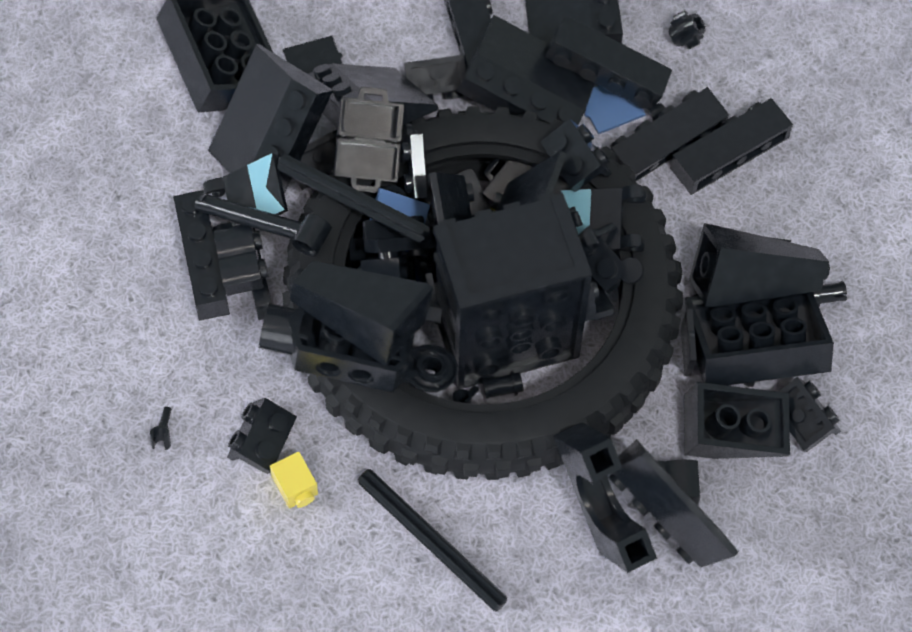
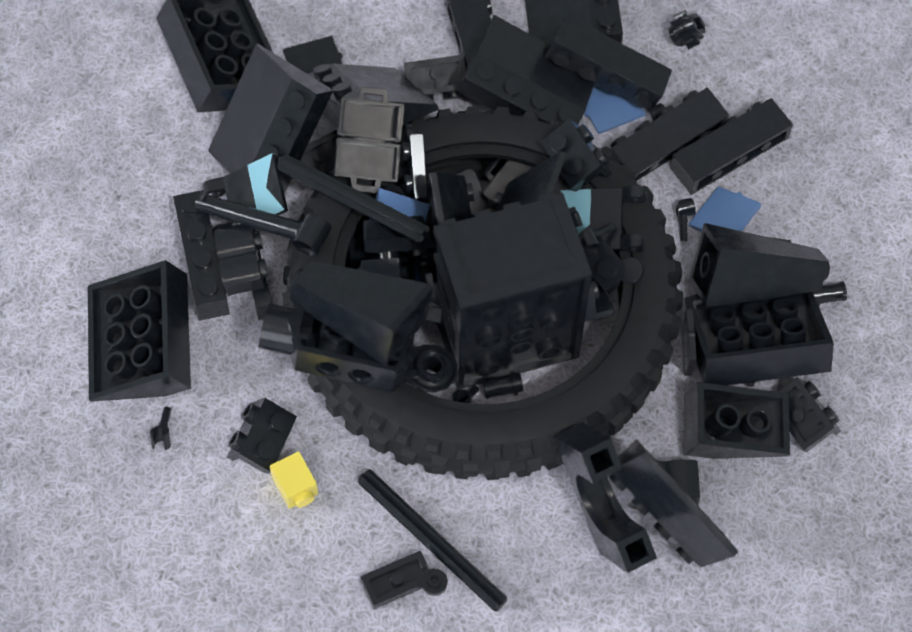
none -> black slope [88,260,191,402]
none -> black hinge [360,550,448,610]
none -> black hand [676,198,696,242]
none -> medium blue piece [689,186,761,232]

